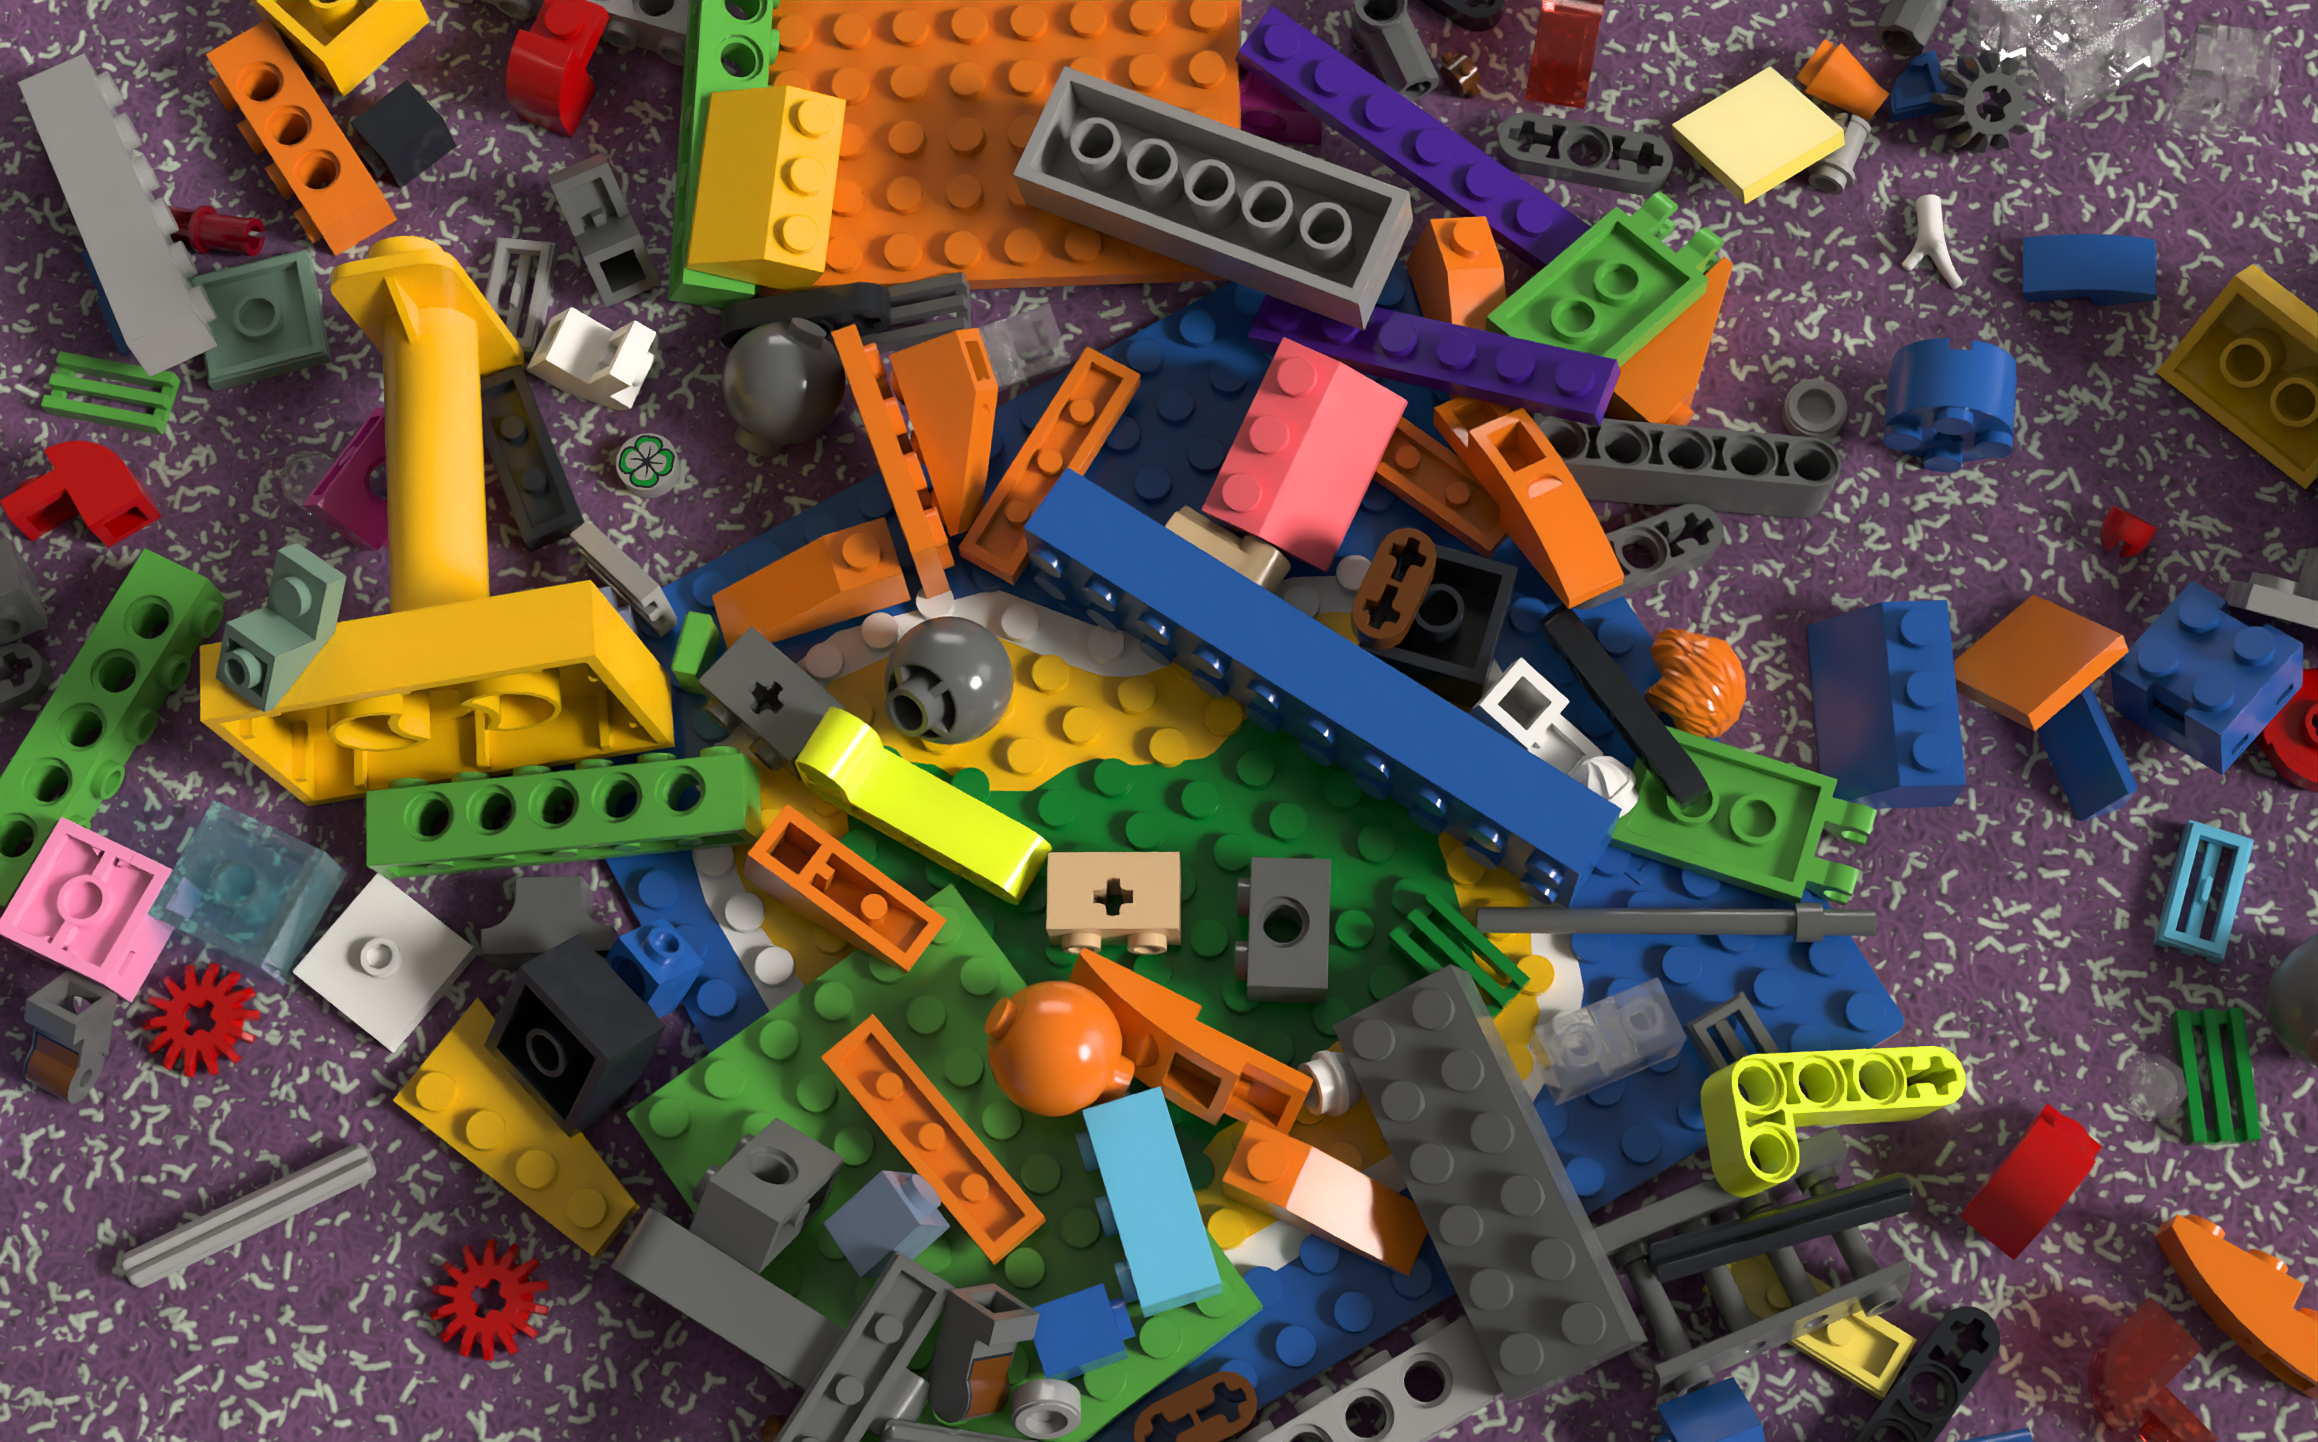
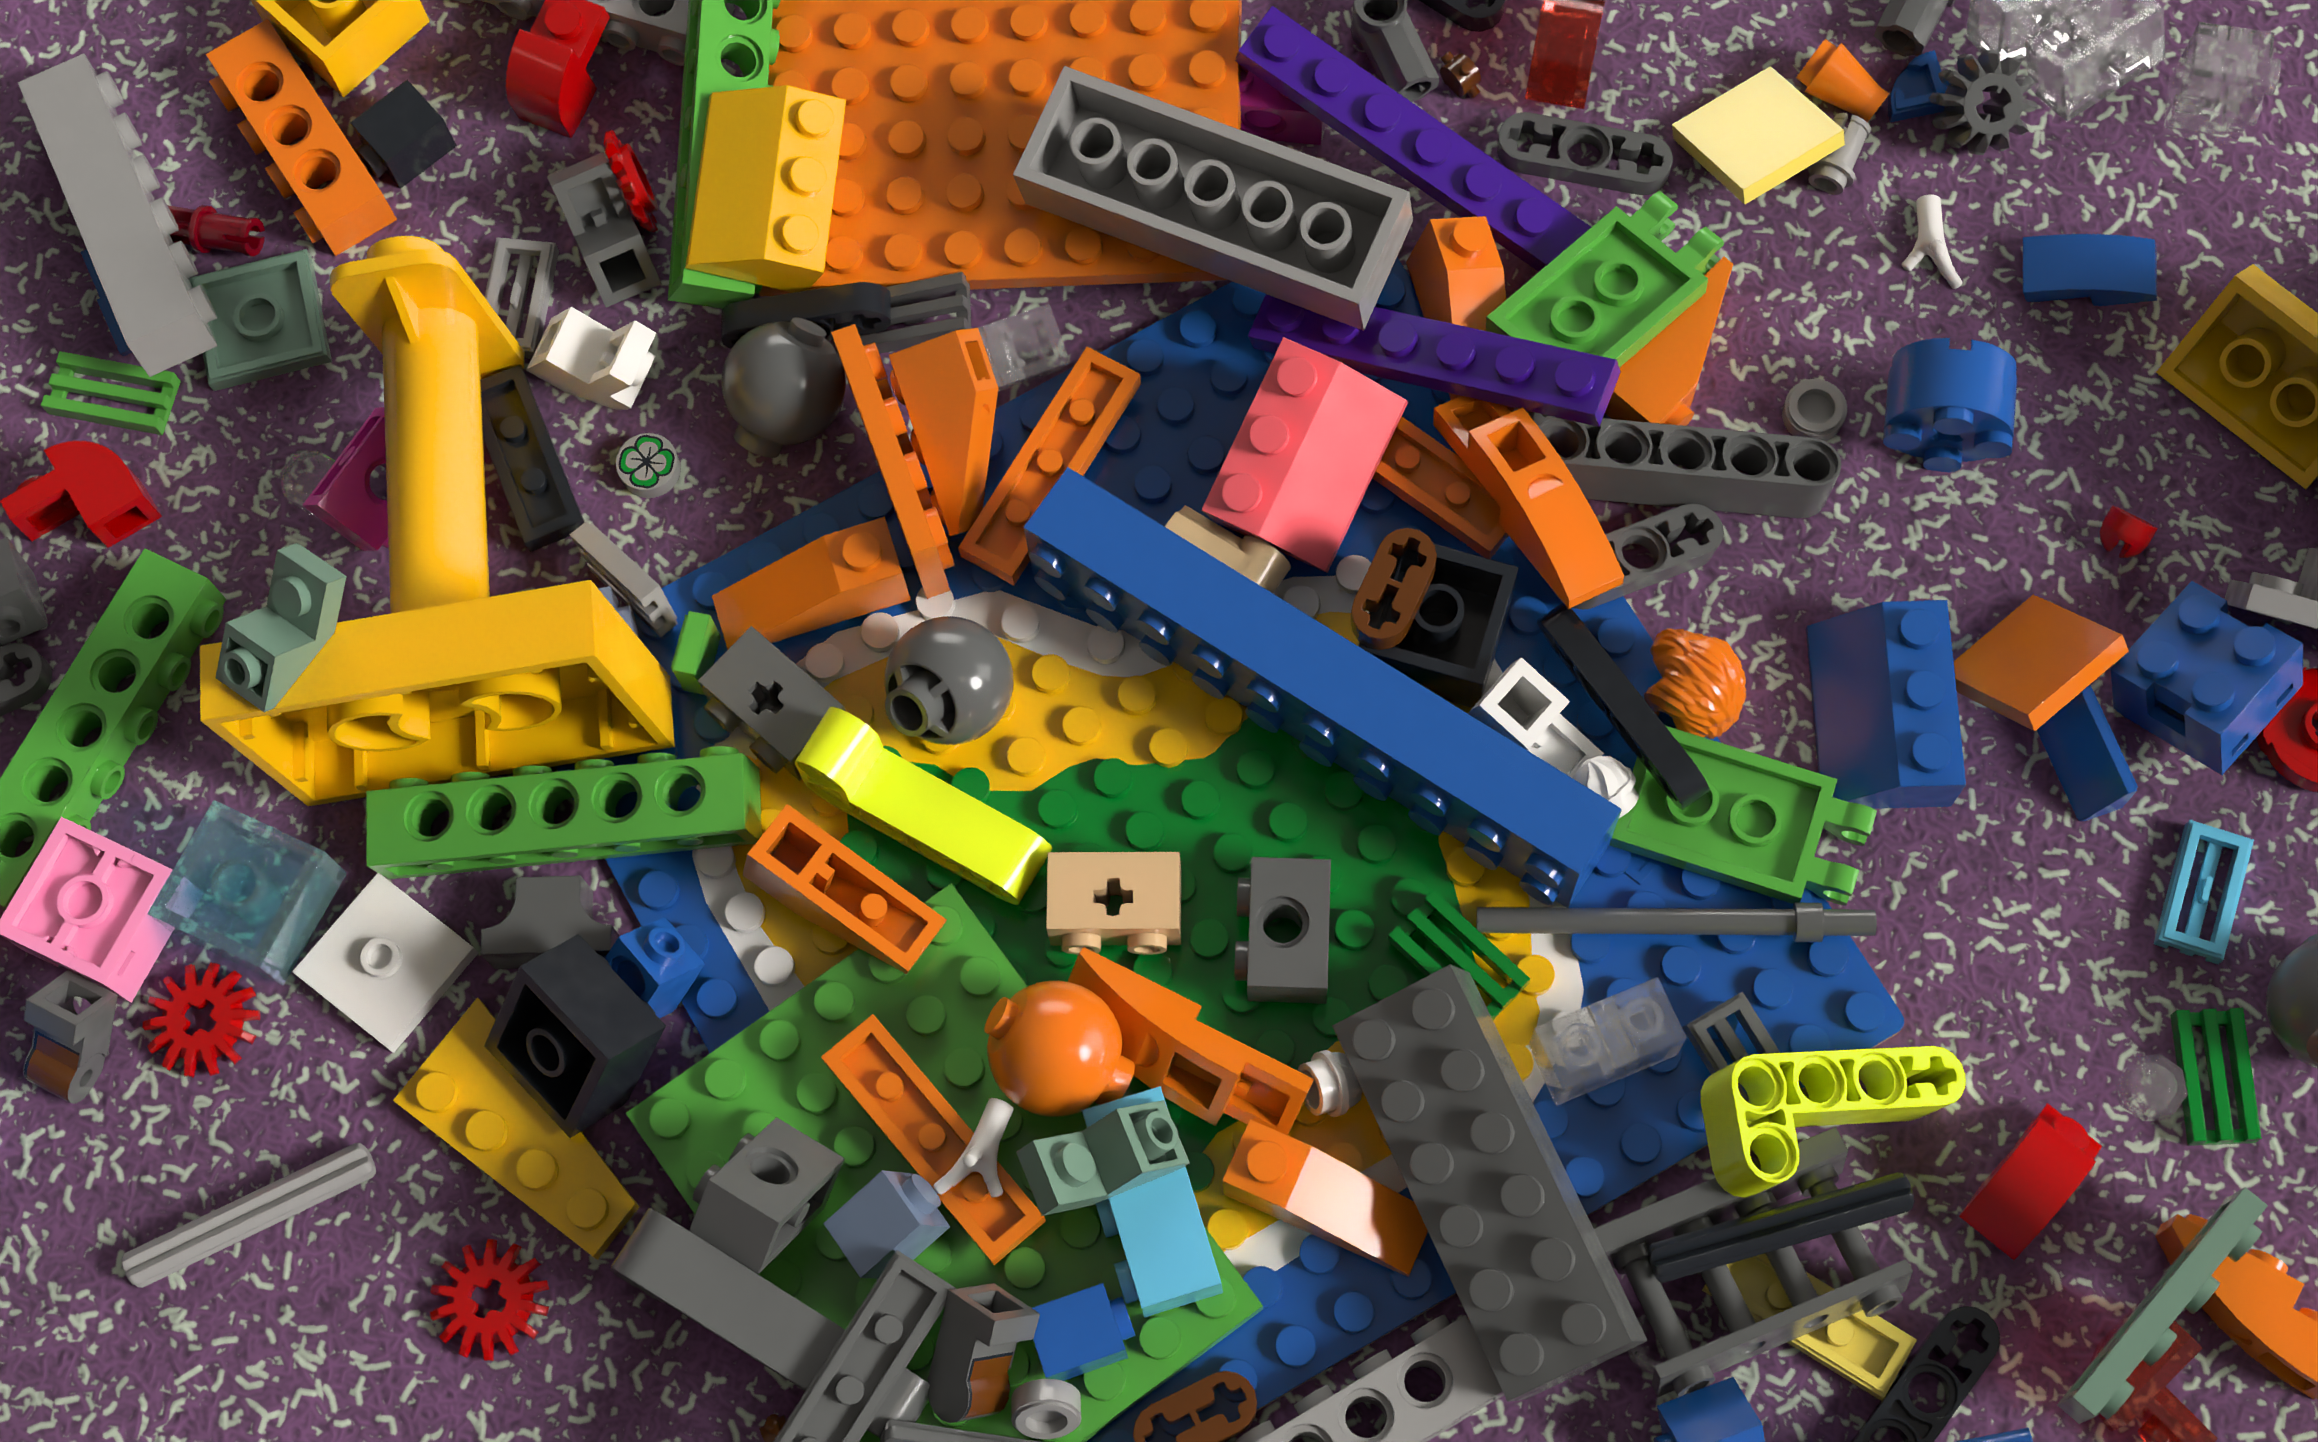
none -> red gear [603,129,658,232]
none -> white bar [934,1098,1014,1197]
none -> sand green slope [1017,1100,1190,1216]
none -> sand green plate [2057,1187,2268,1424]

